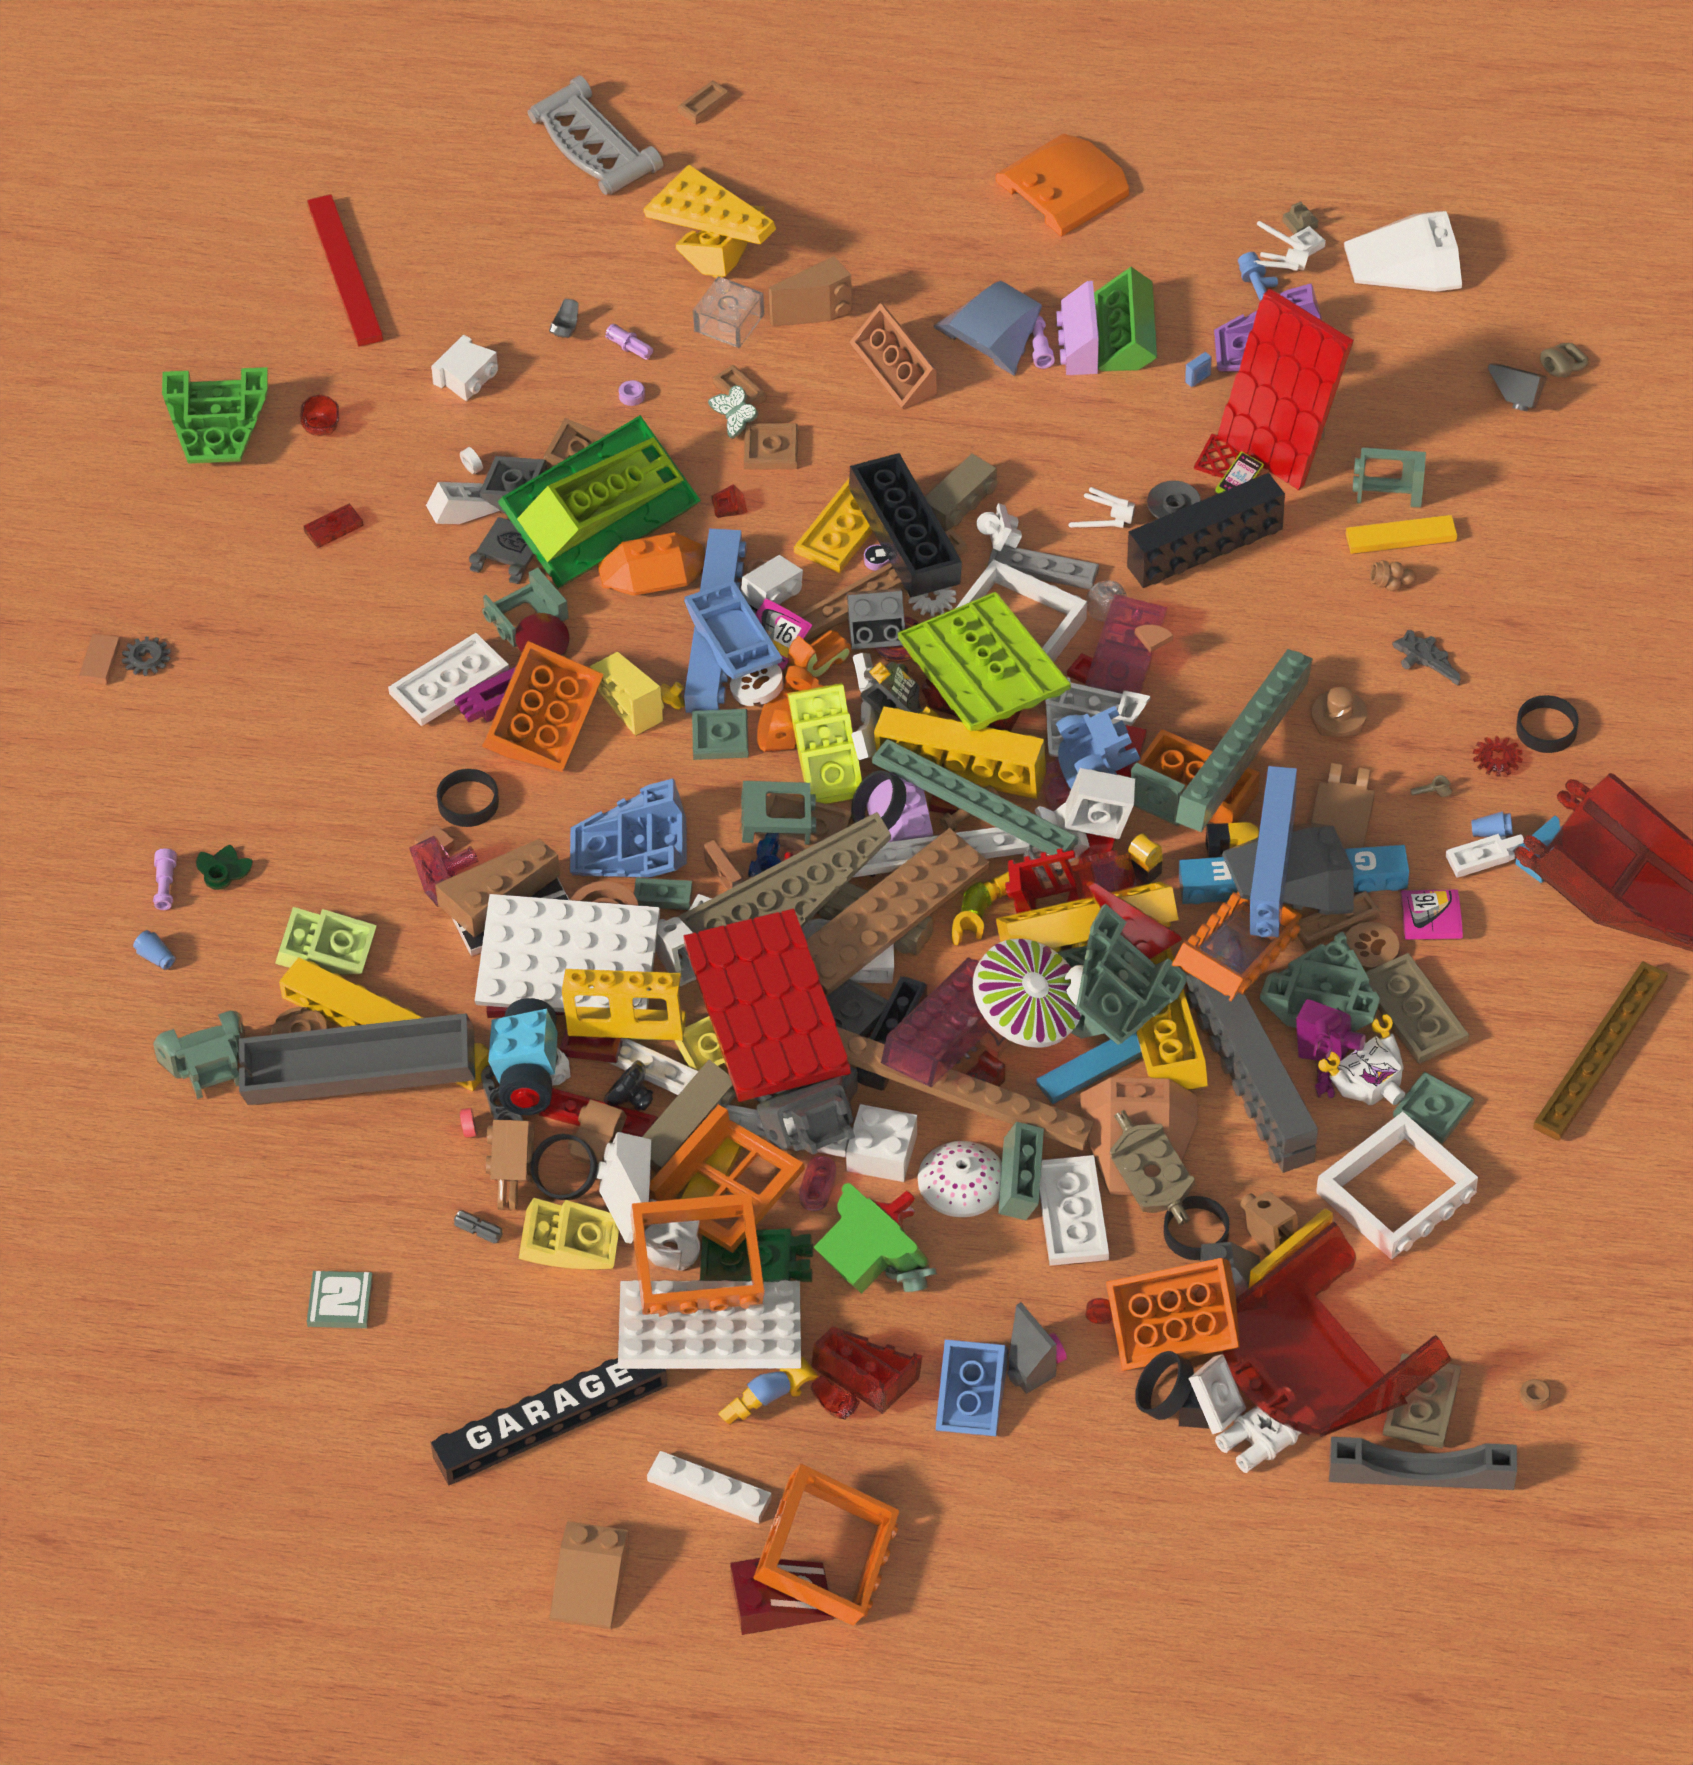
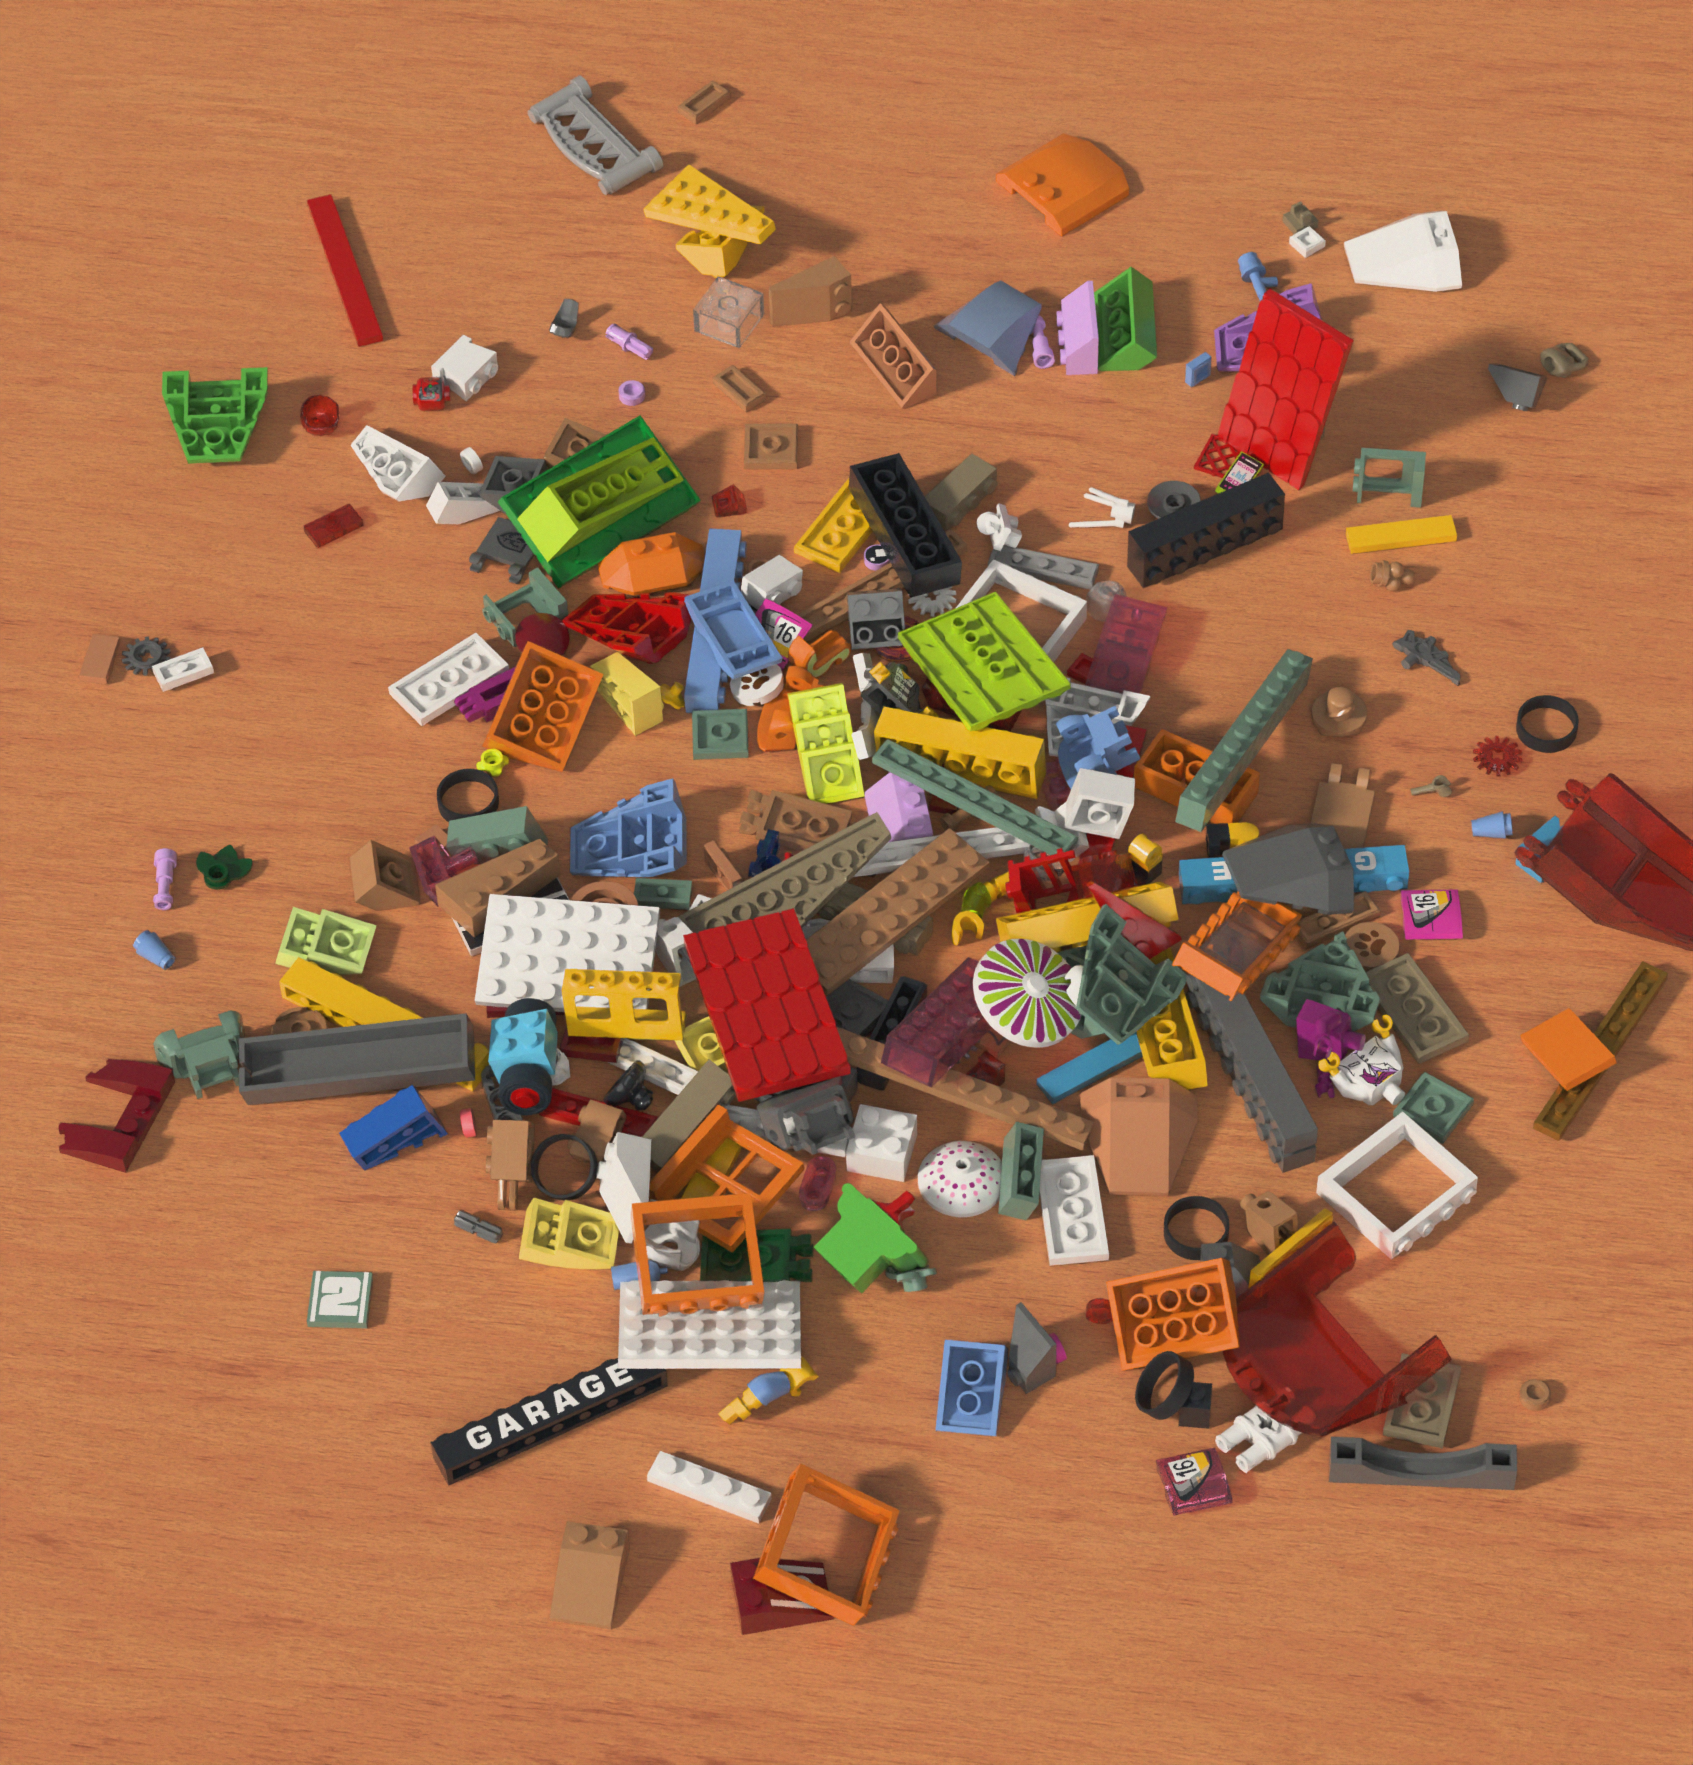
animal [708,385,758,439] -> none
sand green window [741,781,816,845] -> none
clear red hair [810,1375,860,1419] -> none
clear red wedge [811,1326,923,1414] -> none
black tyre [851,770,907,830] -> none
dark tan plate [1110,1110,1195,1226] -> none
sand green tile [1131,762,1185,826] -> none
nougat tile [1135,625,1173,653] -> none
white tile [1189,1354,1246,1434] -> none
medium blue brick [1250,766,1297,937] -> none
white plant [1254,221,1309,271] -> none
white hinge [1446,834,1525,878] -> none
none -> dark red wedge [59,1059,175,1173]
none -> white plate [152,648,214,692]
none -> blue wedge [339,1085,448,1171]
none -> medium nougat slope [350,840,420,911]
none -> white wedge [351,425,445,501]
none -> red head [412,377,451,411]
none -> sand green wedge [446,806,548,864]
none -> neon yellow plate [476,749,509,777]
none -> red wedge [562,592,692,664]
none -> medium blue piece [611,1260,668,1290]
none -> clear pink slope [1156,1448,1233,1516]
none -> orange tile [1520,1008,1616,1091]

